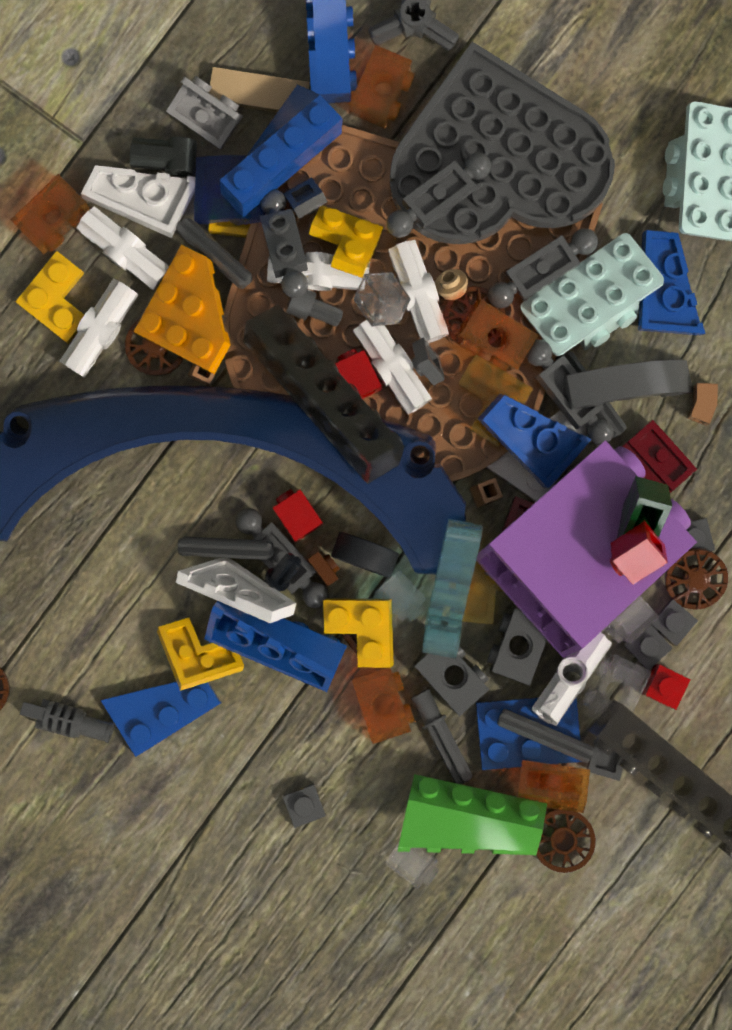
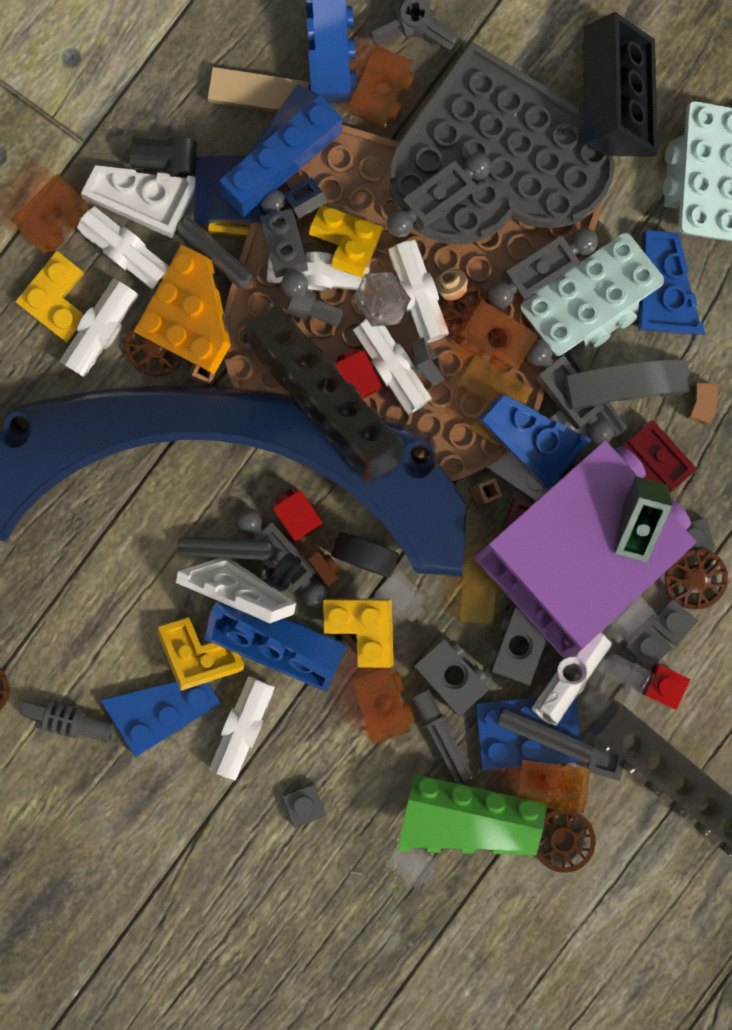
light grey bracket [166,75,243,149] -> none
clear light blue beam [422,519,483,659] -> none
brick [610,521,668,585] -> none
none -> white piece [209,676,275,781]
none -> black slope [582,12,658,157]

